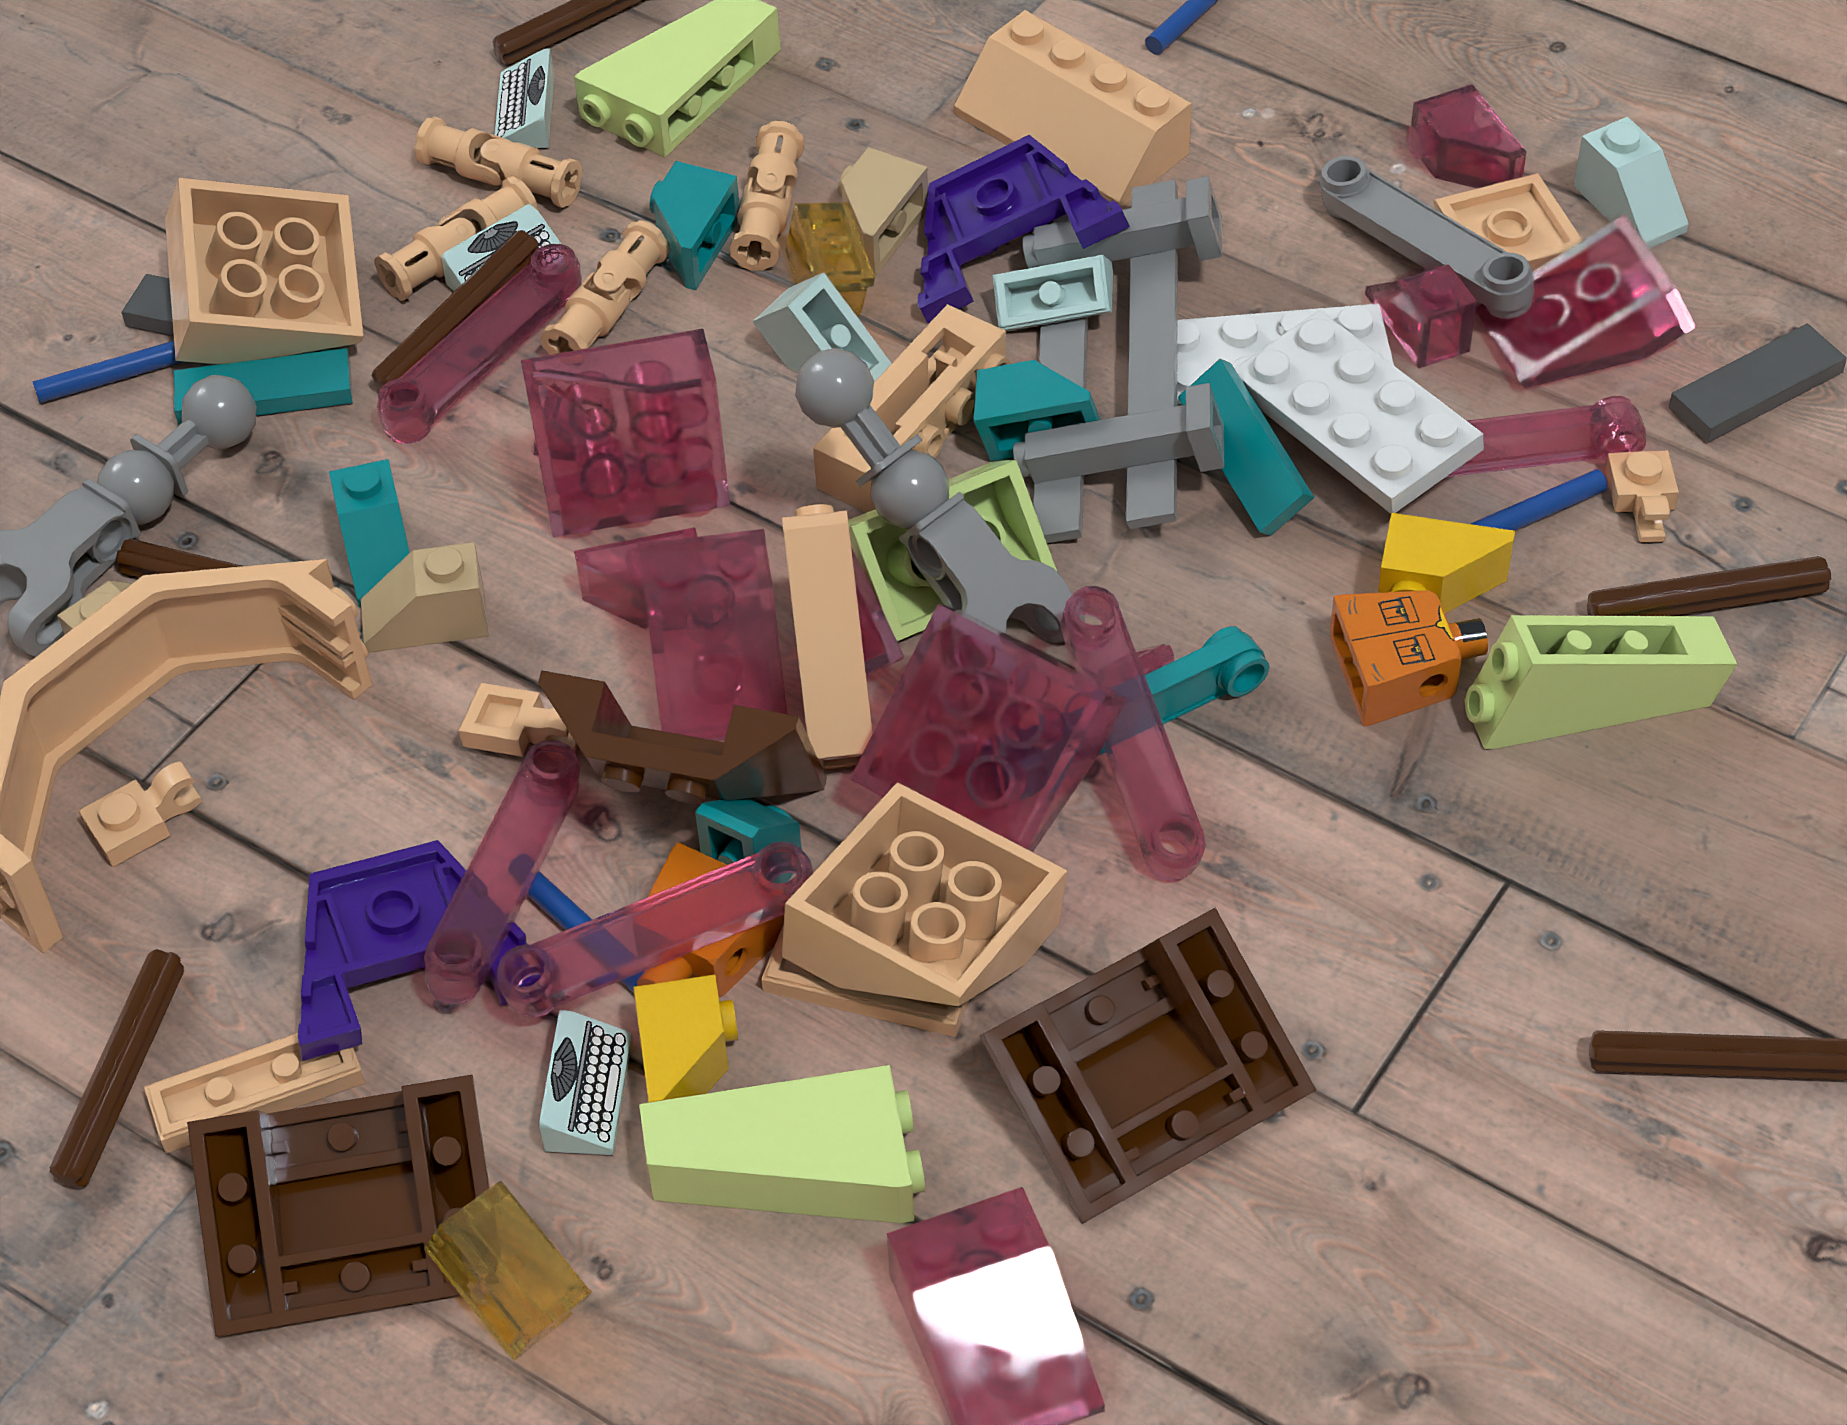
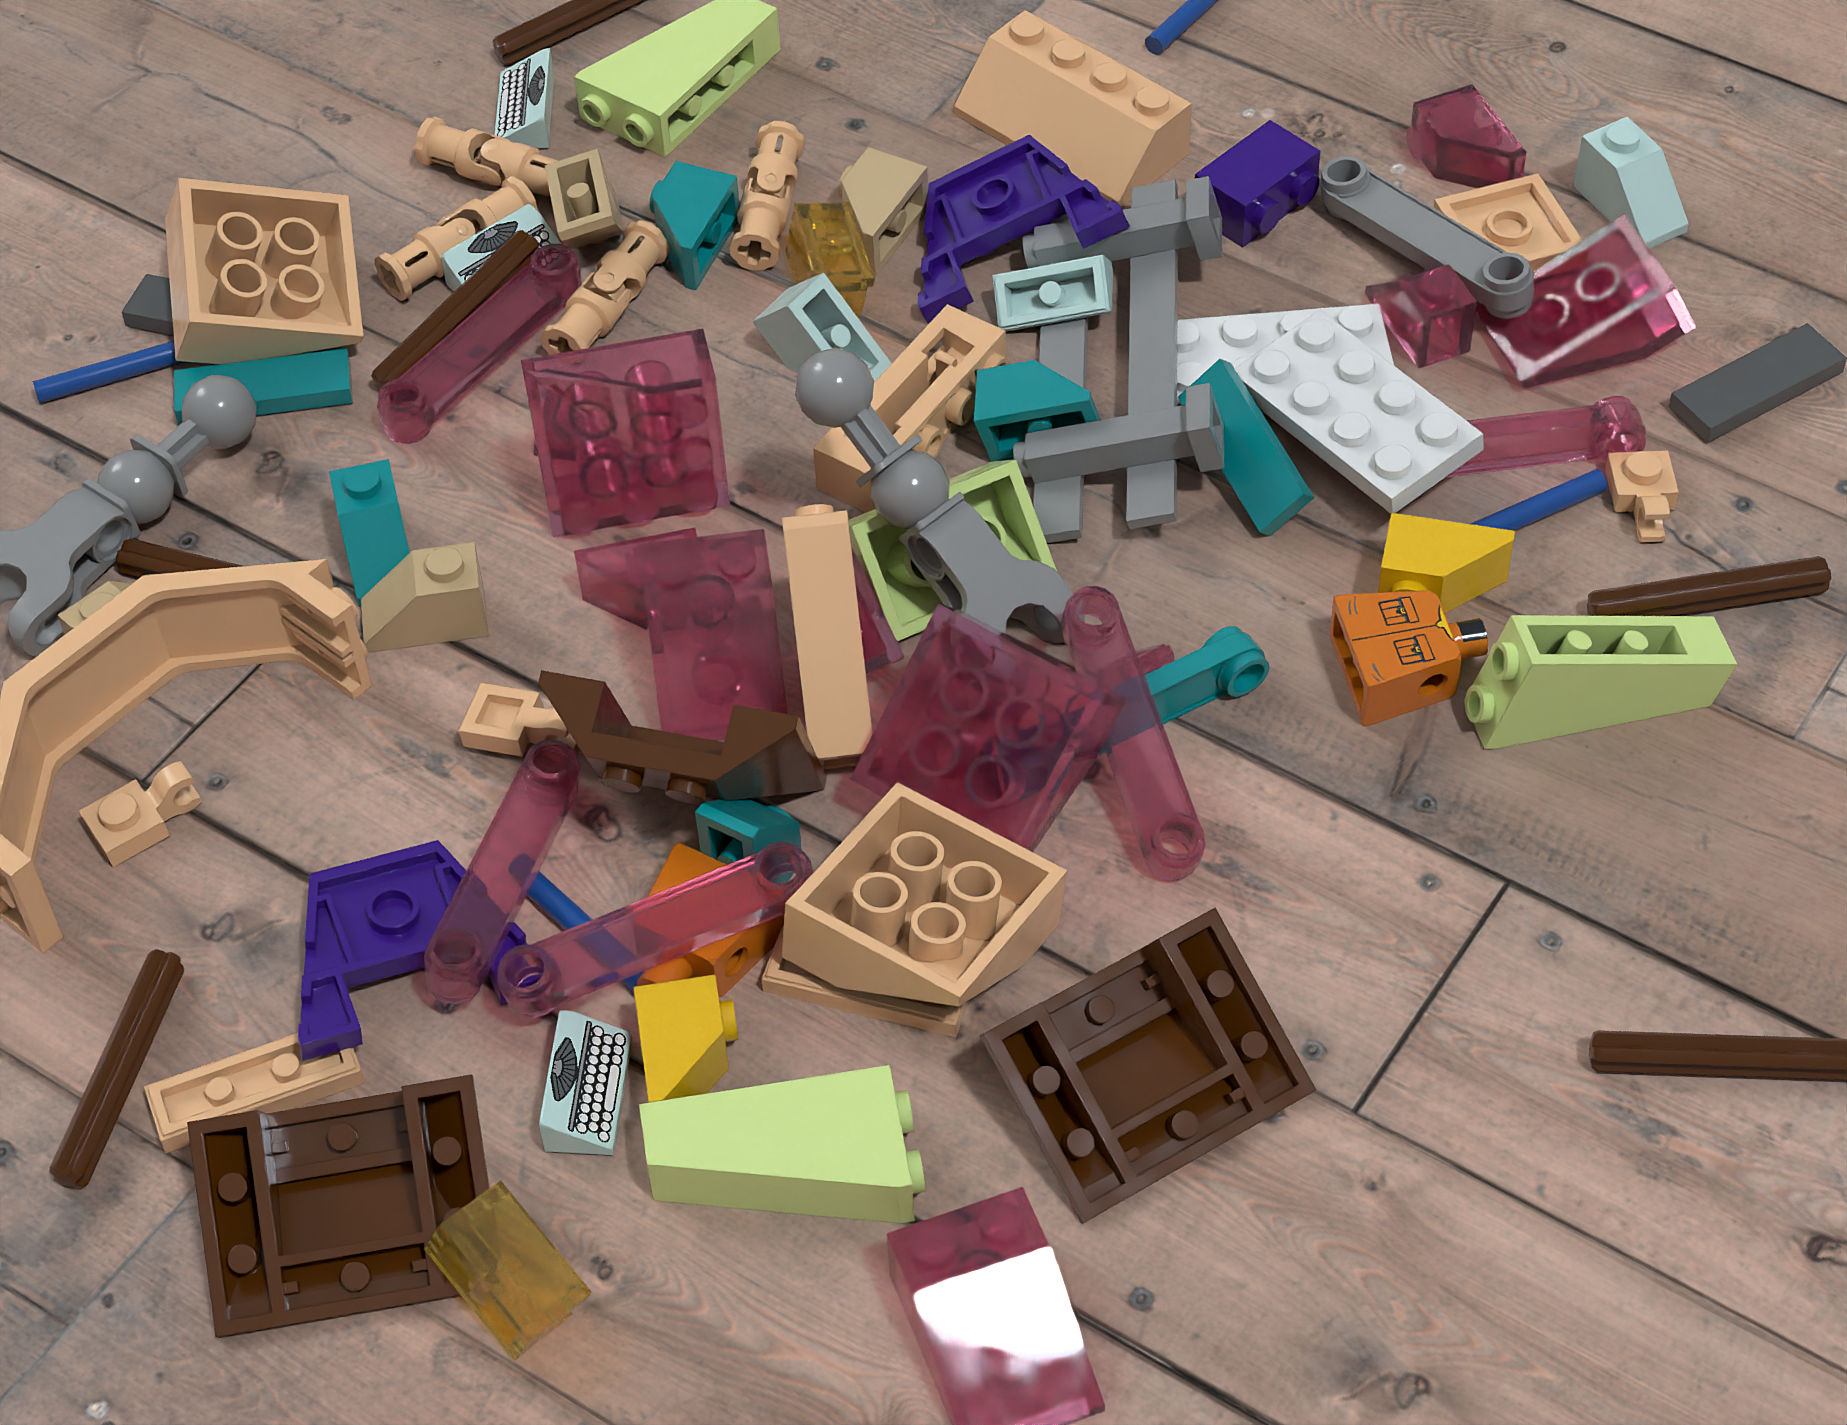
none -> tan slope [544,148,624,250]
none -> dark purple brick [1195,120,1320,248]

